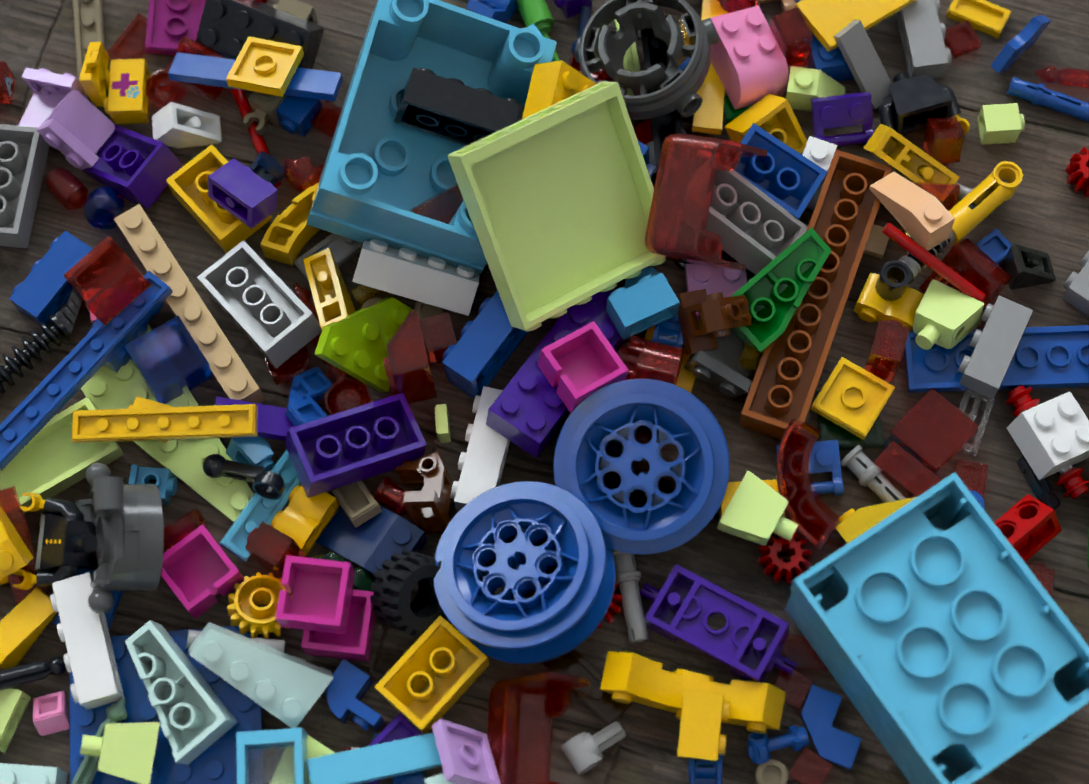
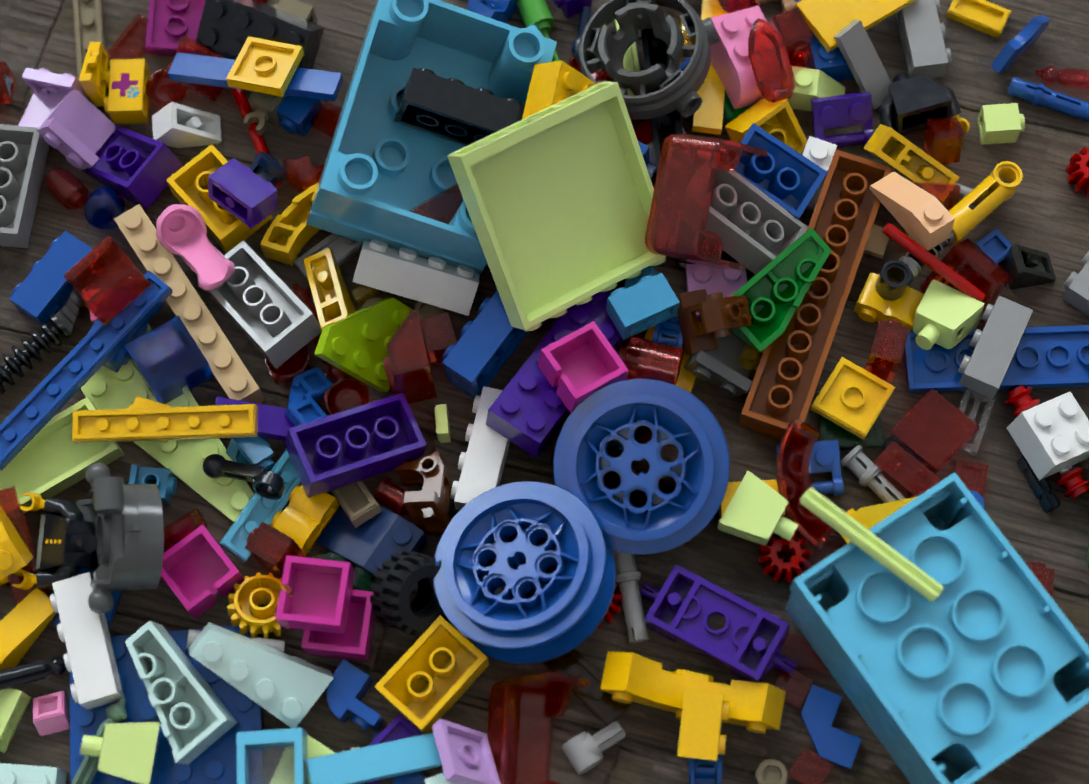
blue bar [746,725,809,764] -> none
clear red tile [944,20,981,59] -> none
red brick [994,494,1062,562] -> none
none -> bright pink hair [156,204,234,291]
none -> clear red piece [748,19,795,103]
none -> yellowish green axle [800,488,943,602]

